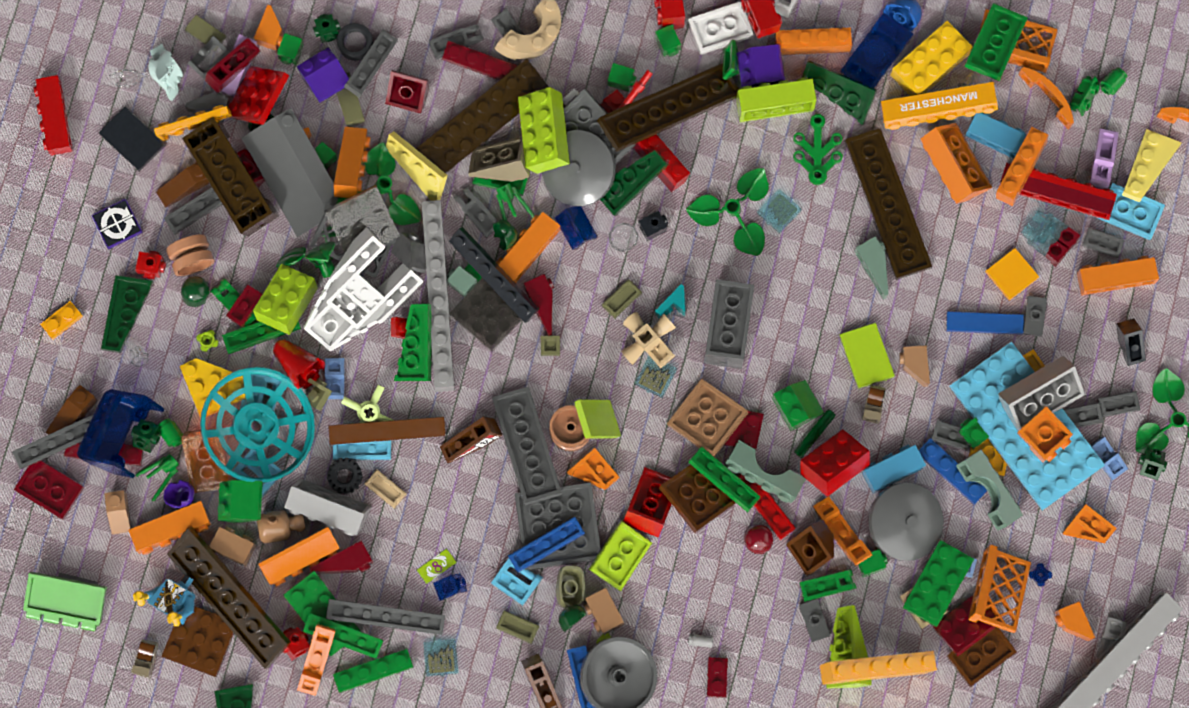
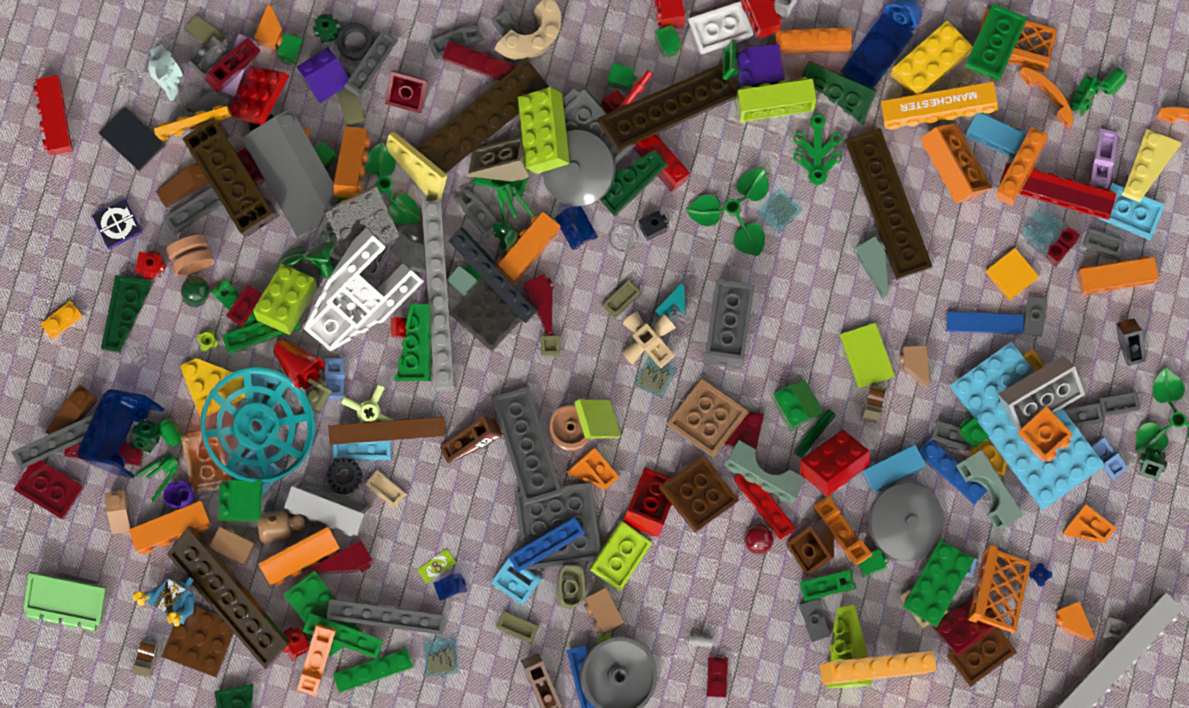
dark green hair [558,605,587,633] -> none
green plate [688,447,761,513] -> none

